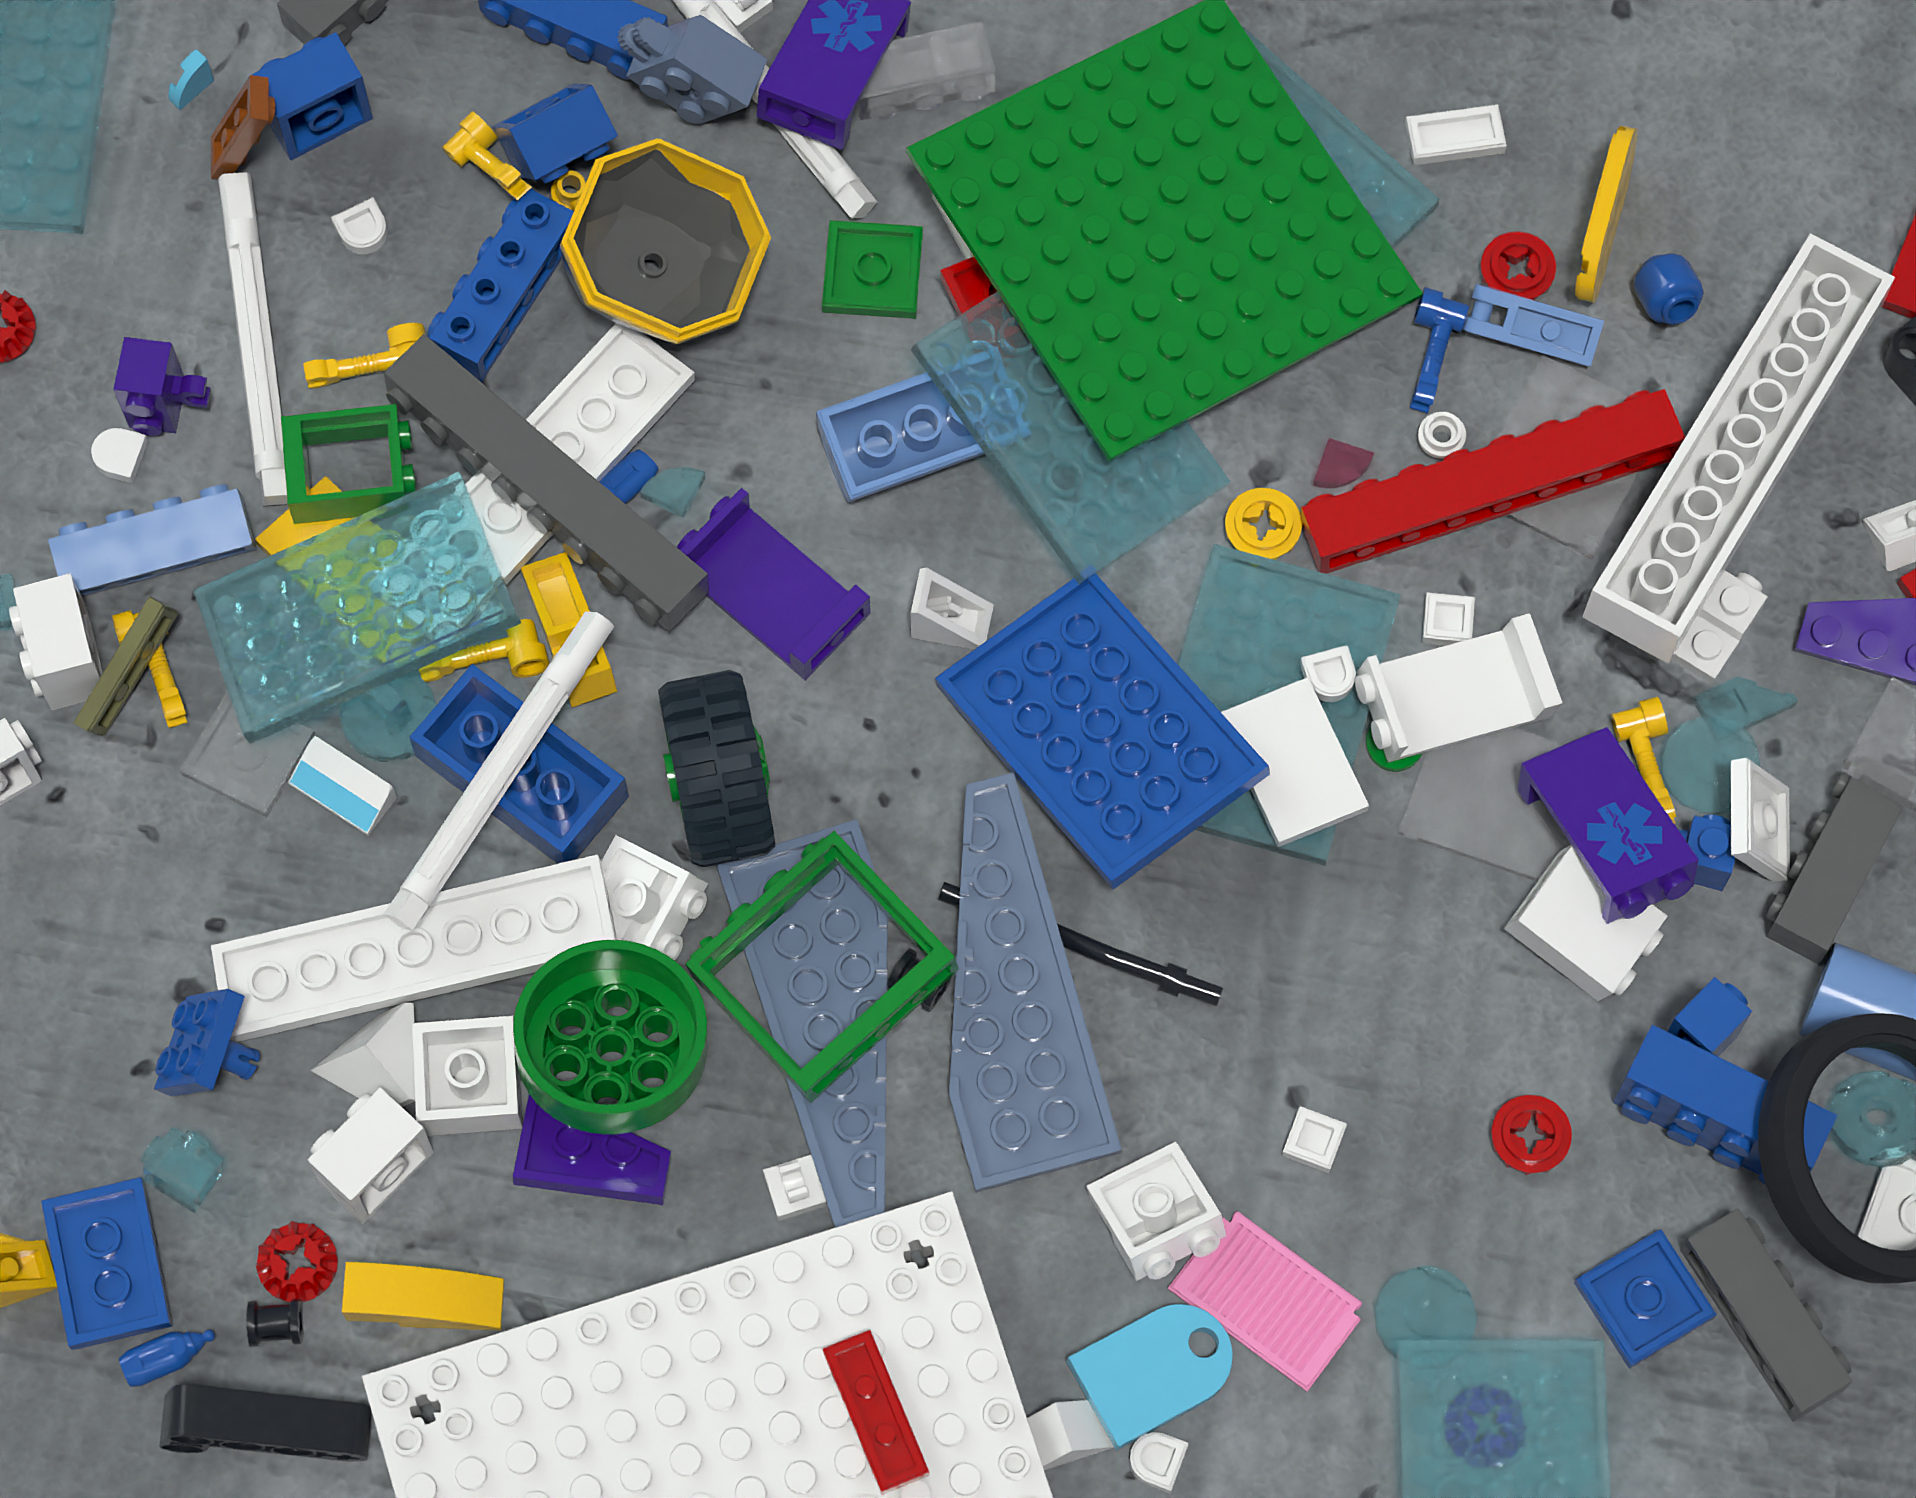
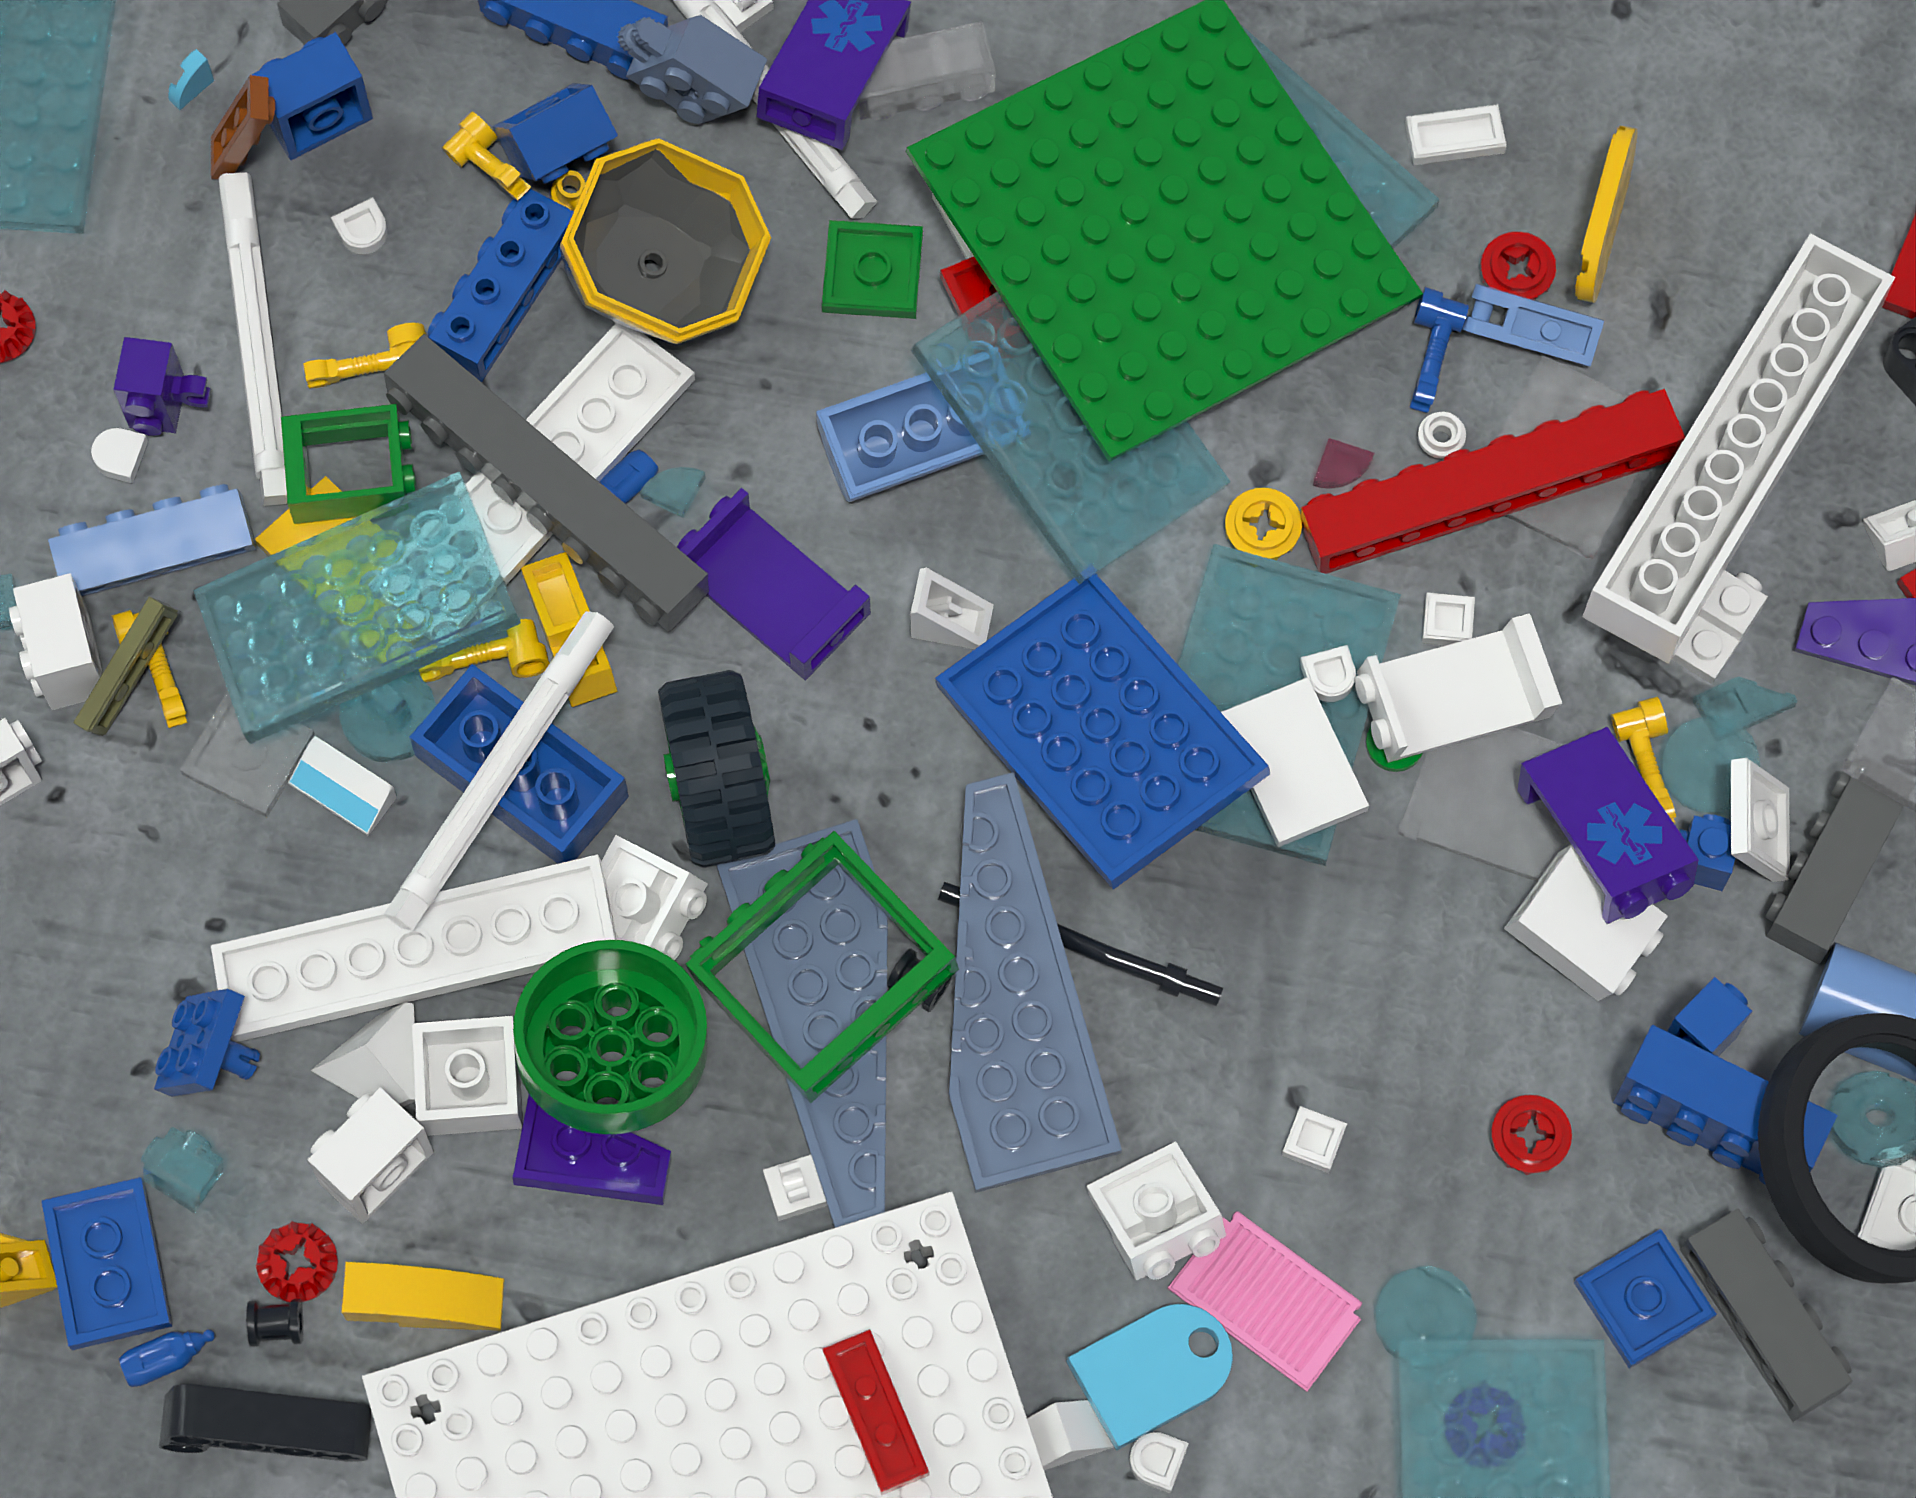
blue head [1633,253,1704,324] -> none

